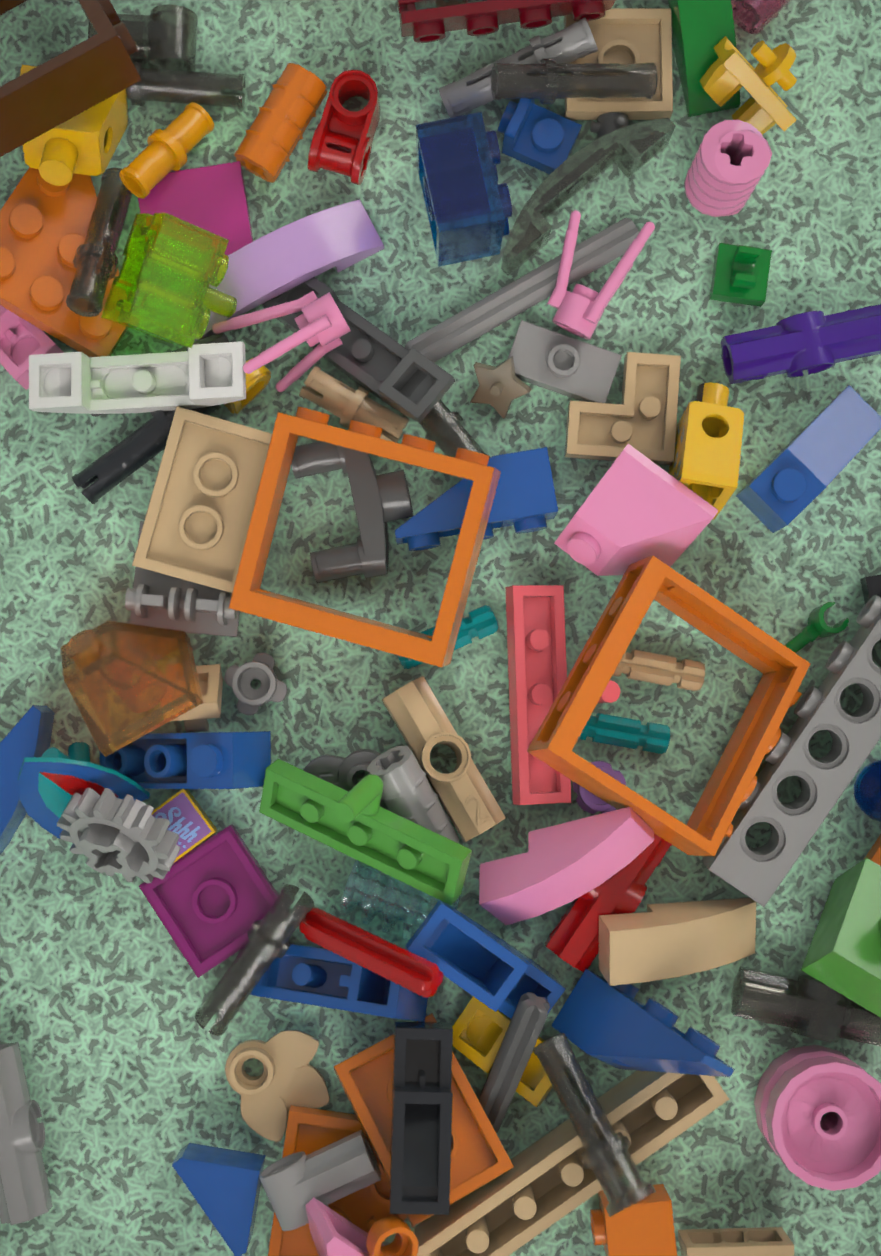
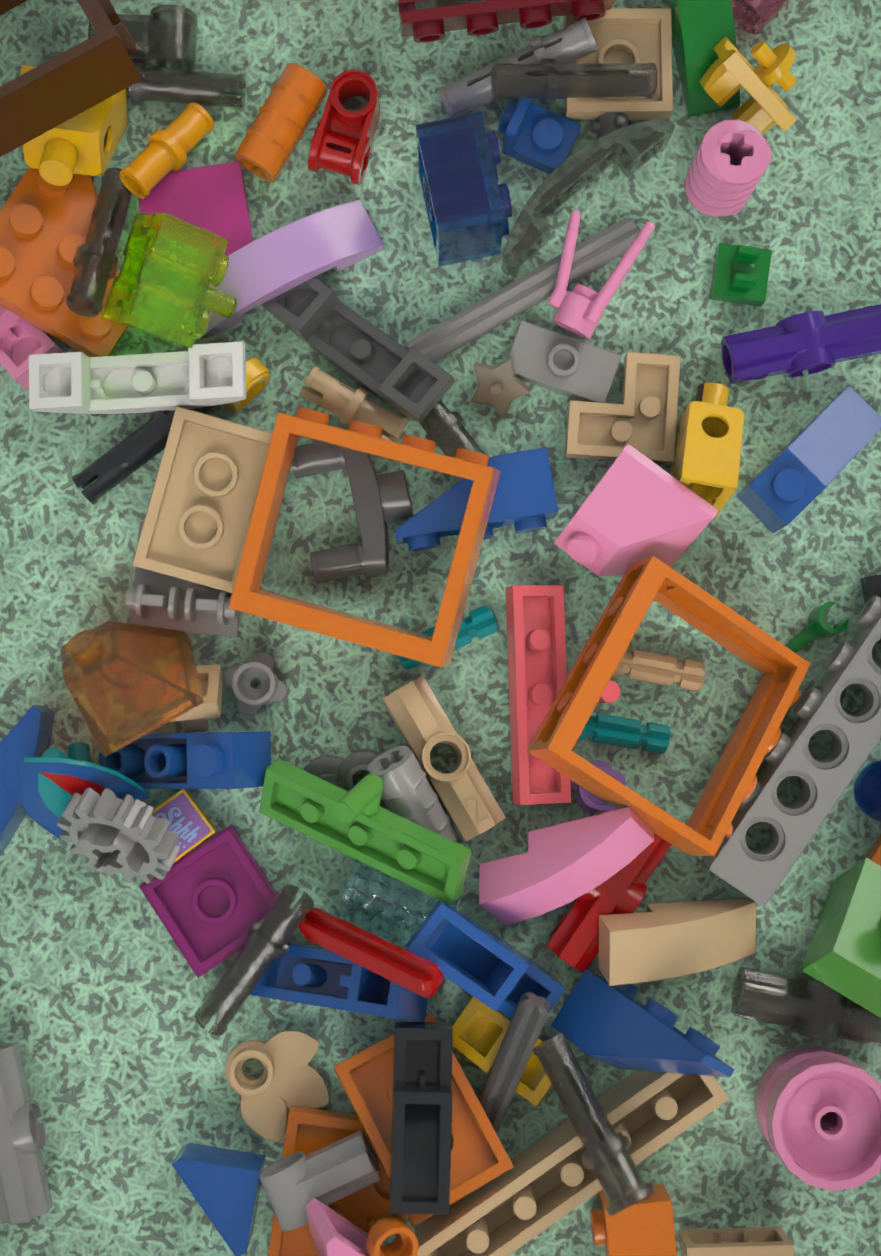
bright pink plant [212,291,351,392] -> none

